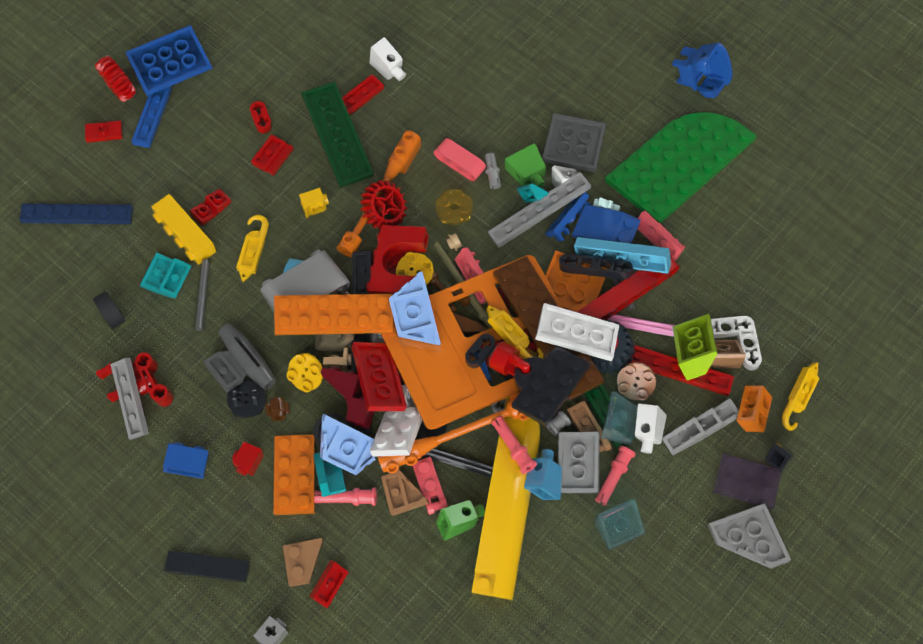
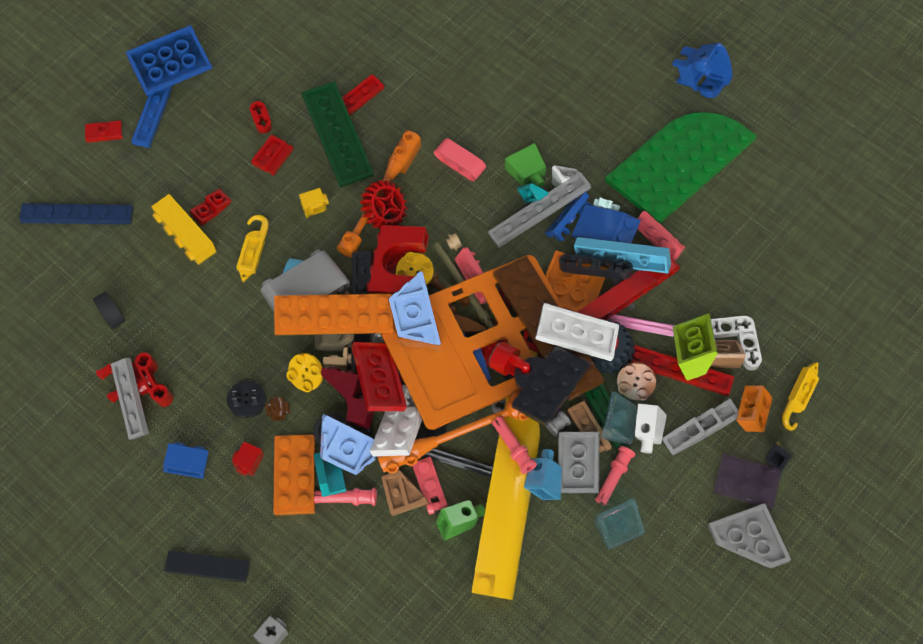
red gear [95,55,136,102] -> none
teal slope [140,252,192,299] -> none
dark grey bar [195,260,209,331] -> none
dark grey plate [204,323,277,393] -> none
medium nougat wing [283,538,323,587] -> none
red plate [309,560,349,608] -> none
white torso [369,37,406,81] -> none
clear yellow plate [436,189,473,225] -> none
black beam [465,334,495,368] -> none
light grey axle [485,153,501,189] -> none
yellow plate [487,305,544,359] -> none
dark grey plate [542,113,606,173] -> none

